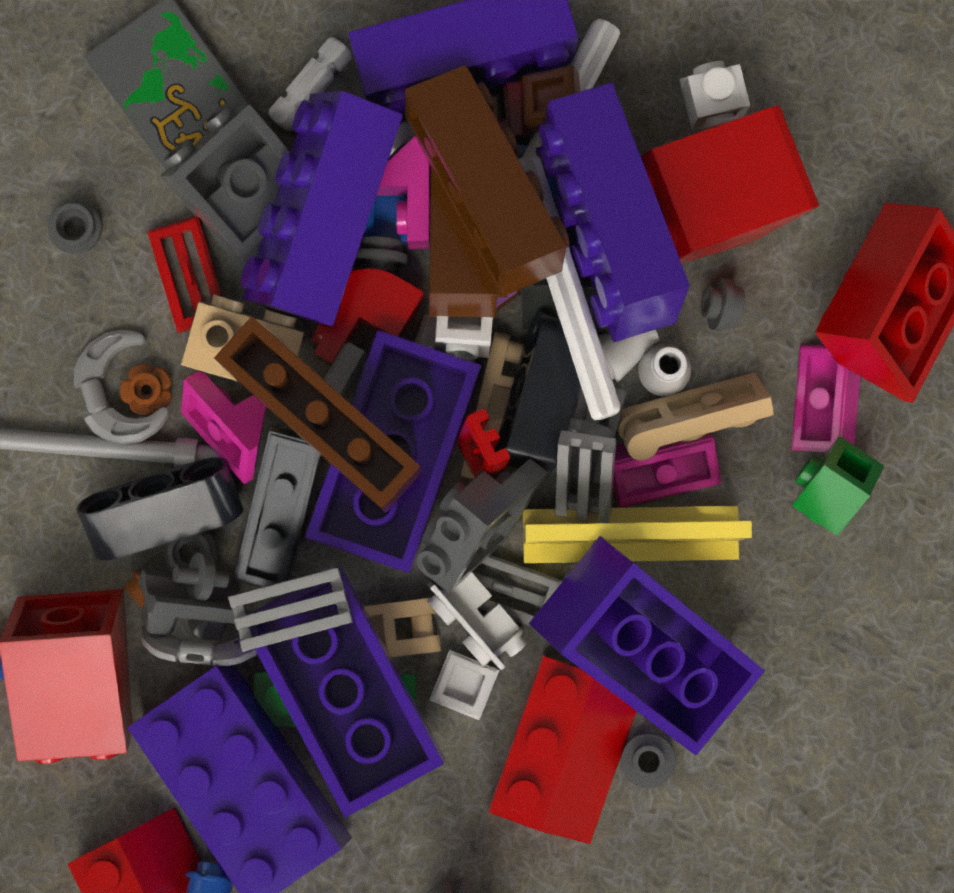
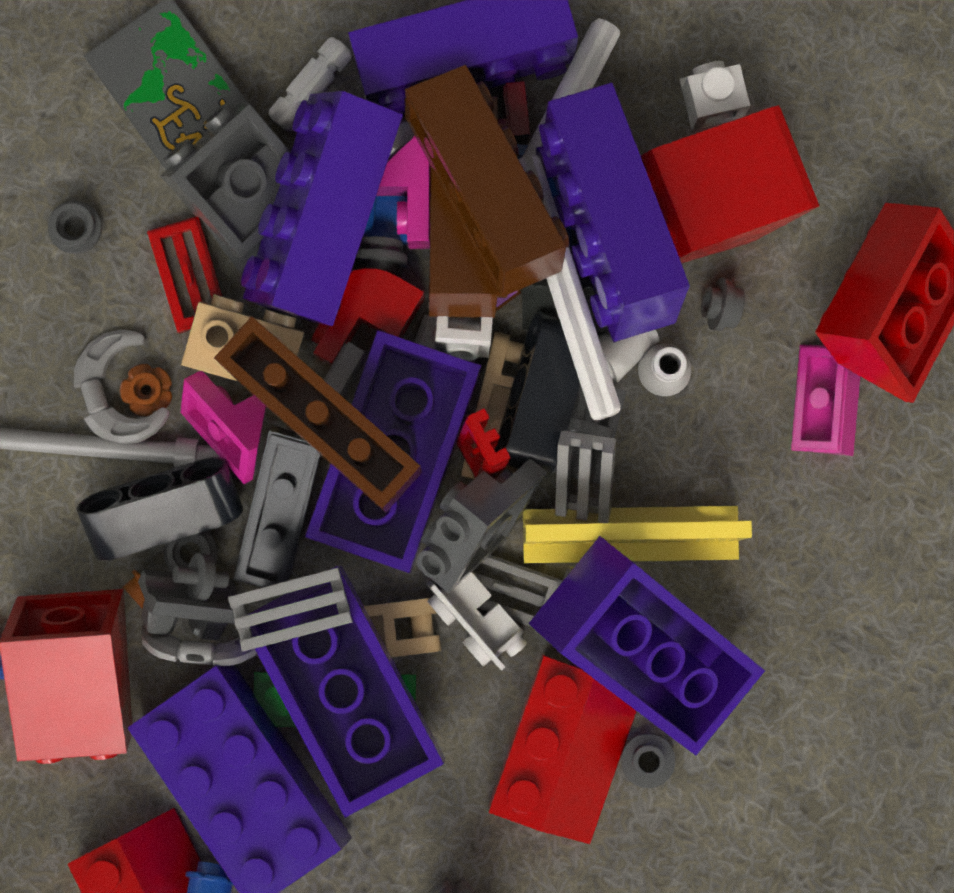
white tile [429,650,499,720] -> none
reddish brown tile [522,65,580,132] -> none
dark pink slope [613,432,722,508] -> none
tan plate [617,372,774,461] -> none
green brick [792,436,884,536] -> none

